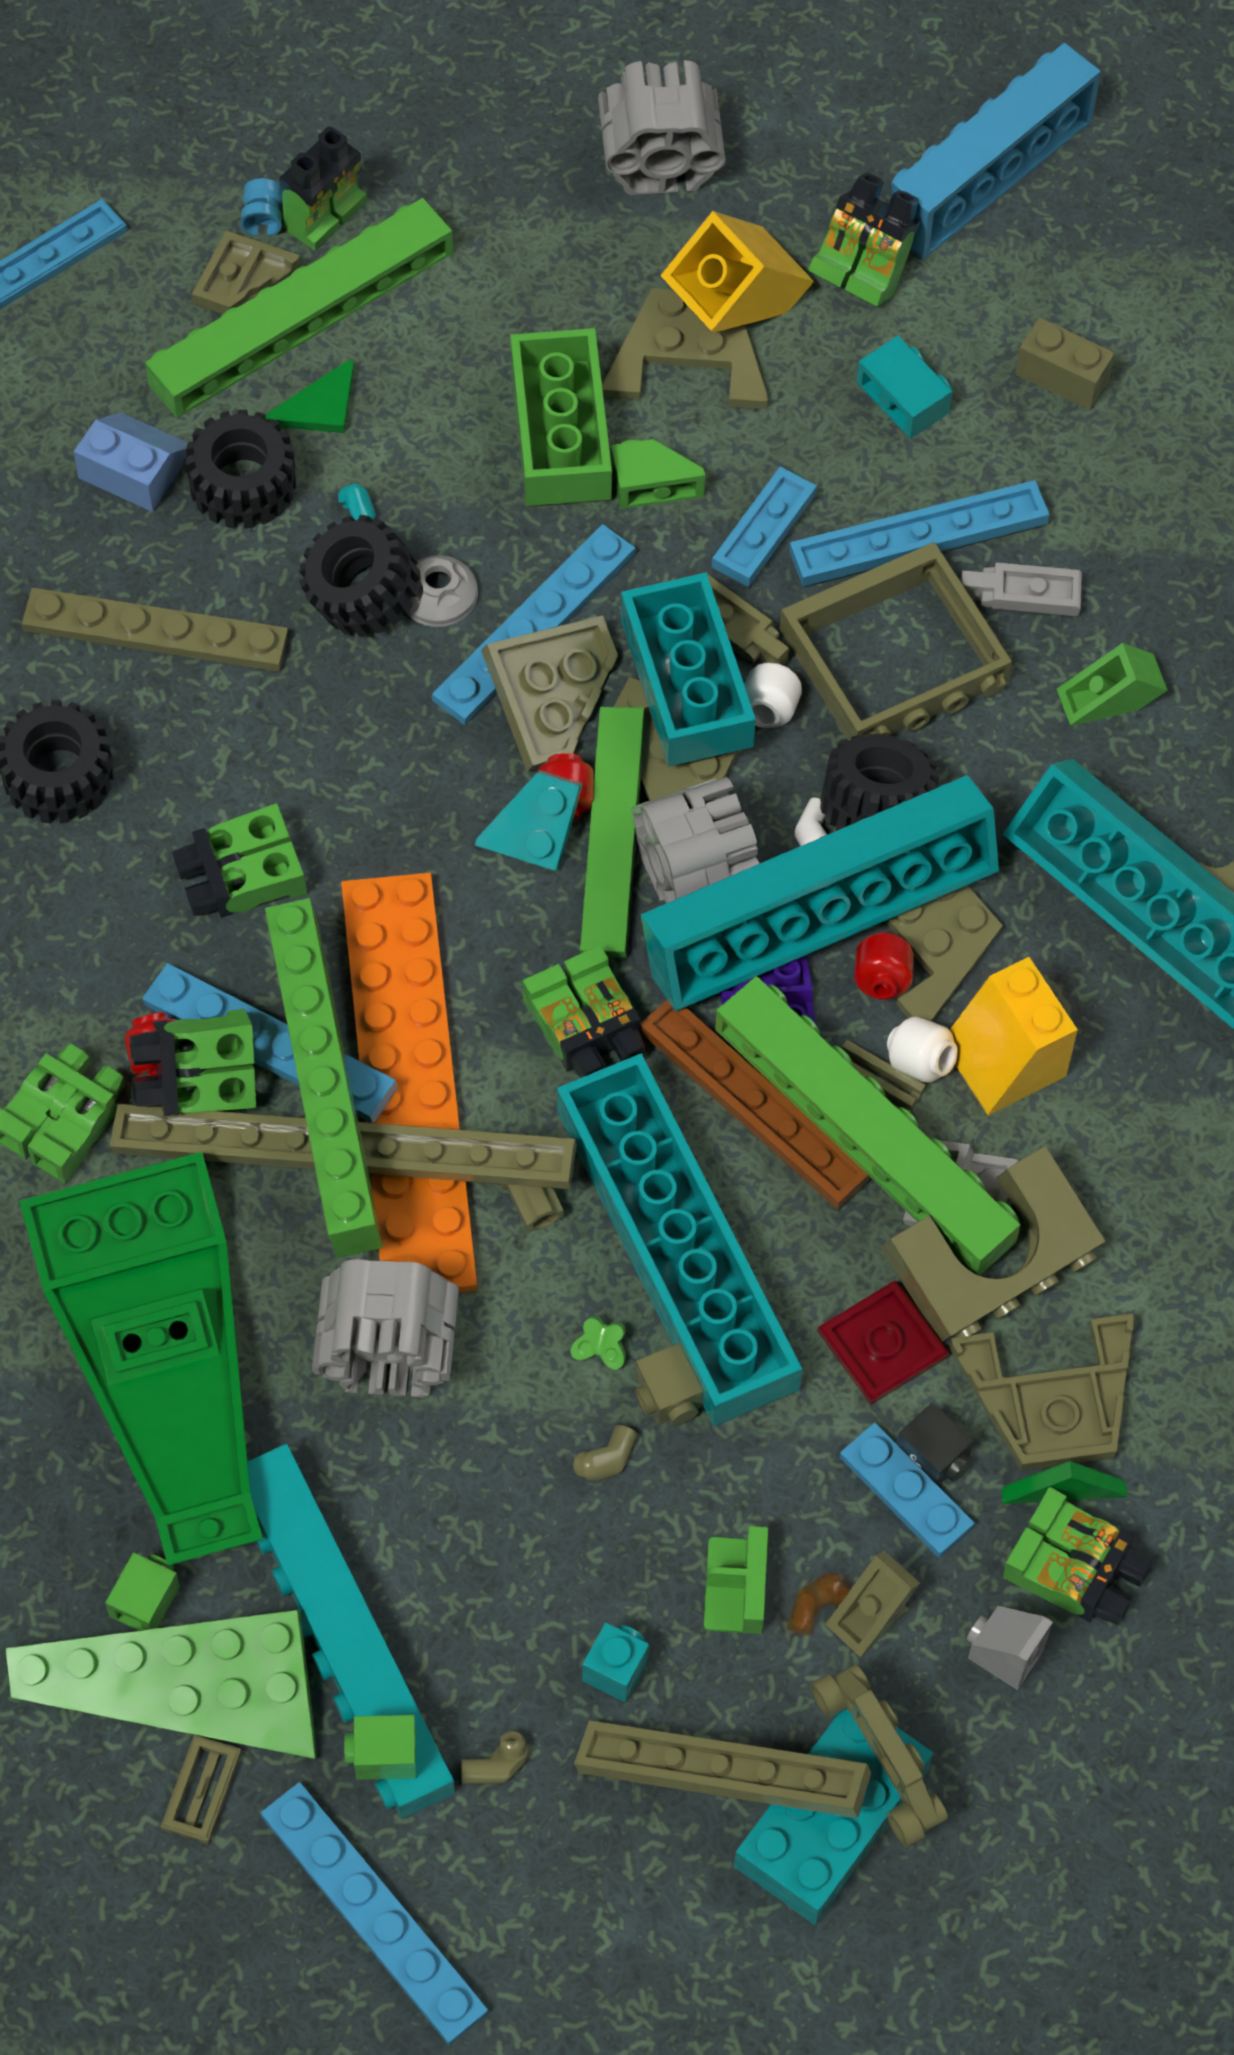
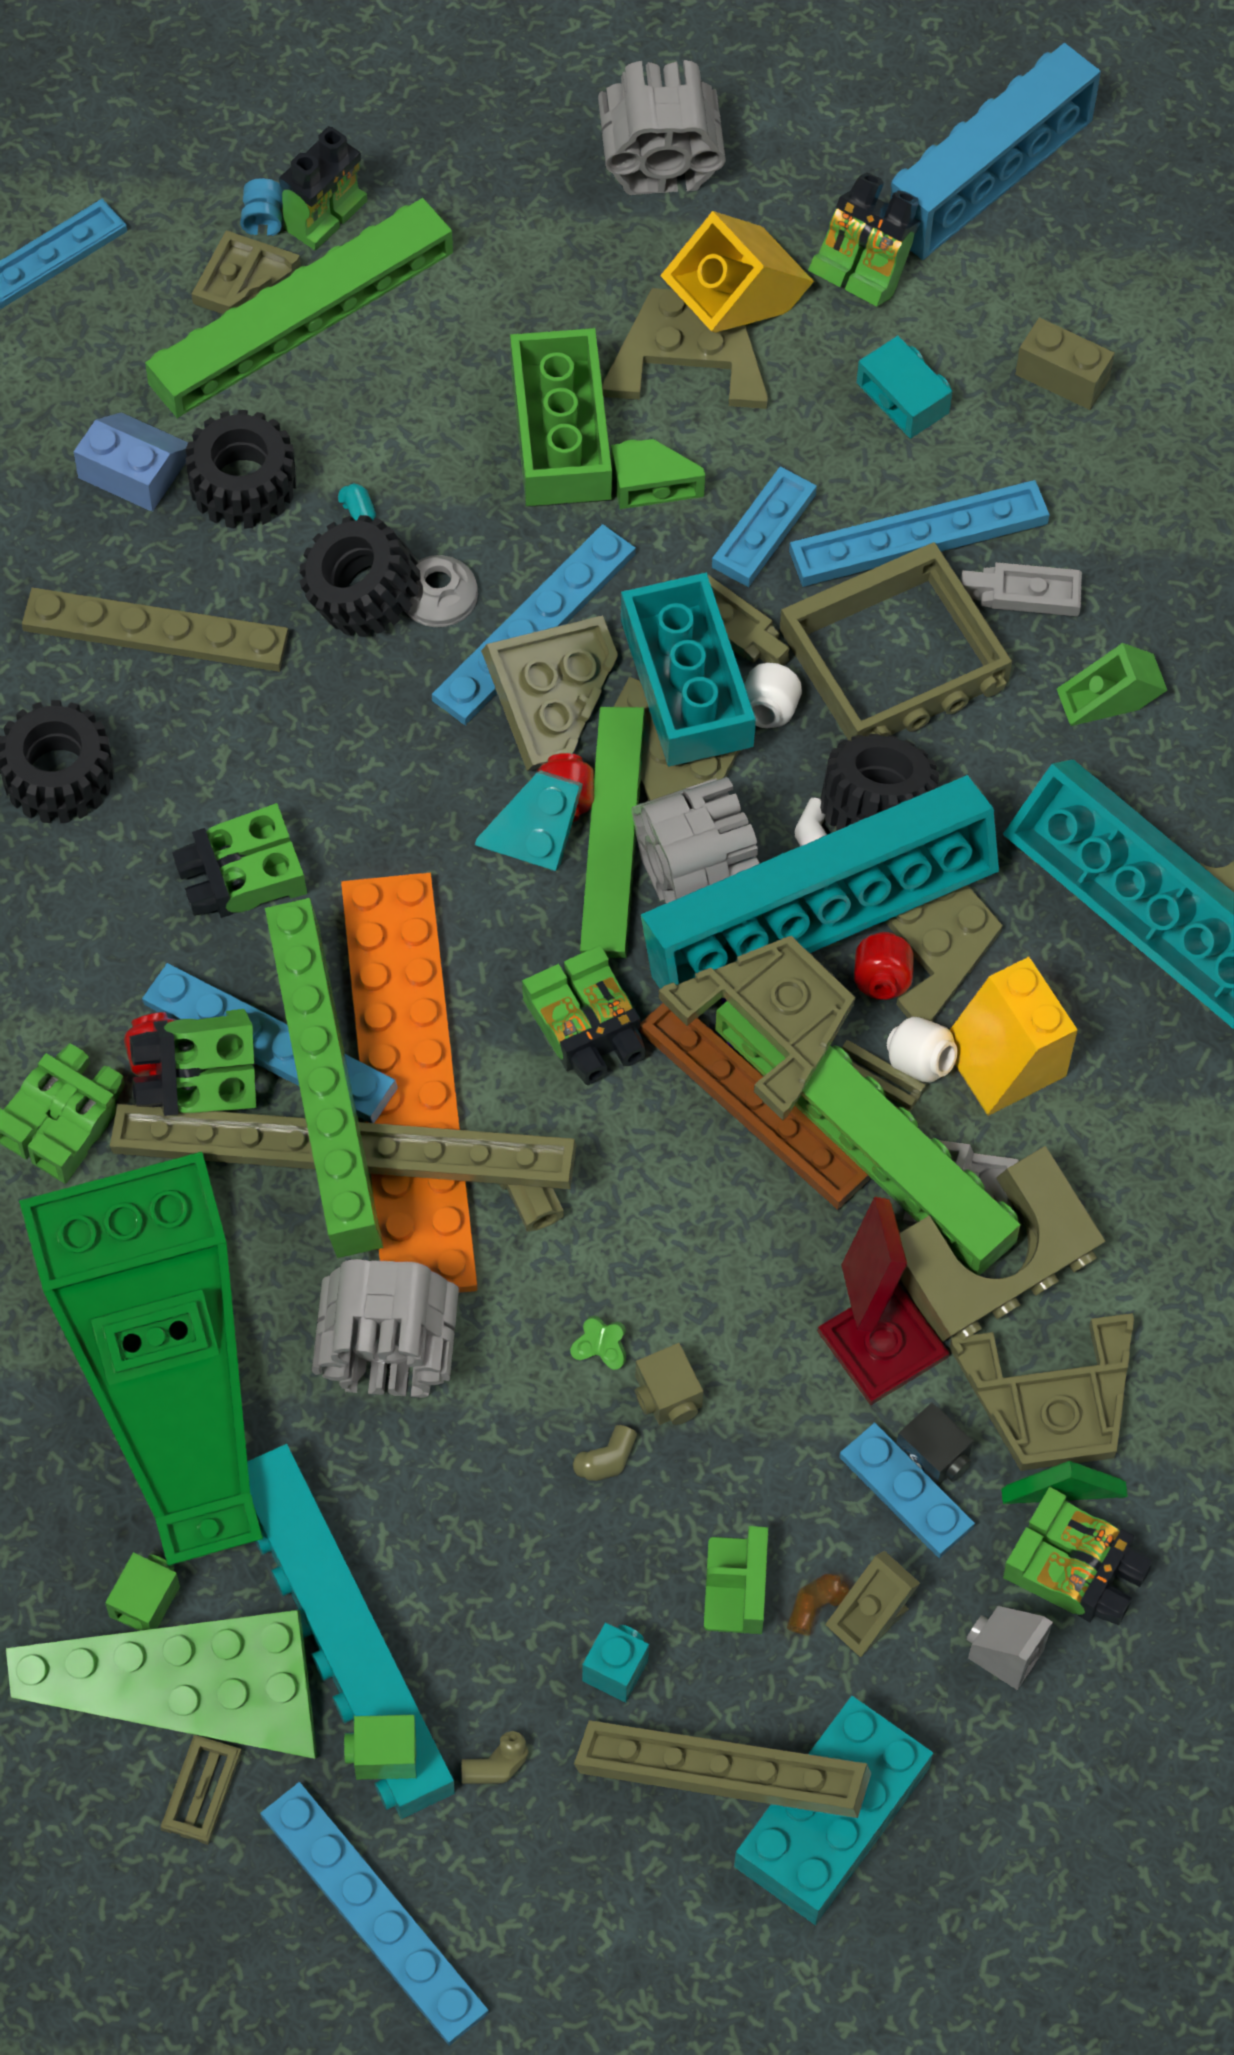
green tile [266,360,354,433] -> none
teal brick [557,1053,802,1427] -> none
olive plate [810,1664,948,1848] -> none
none -> olive wing [659,936,855,1120]
none -> dark red tile [841,1197,907,1332]

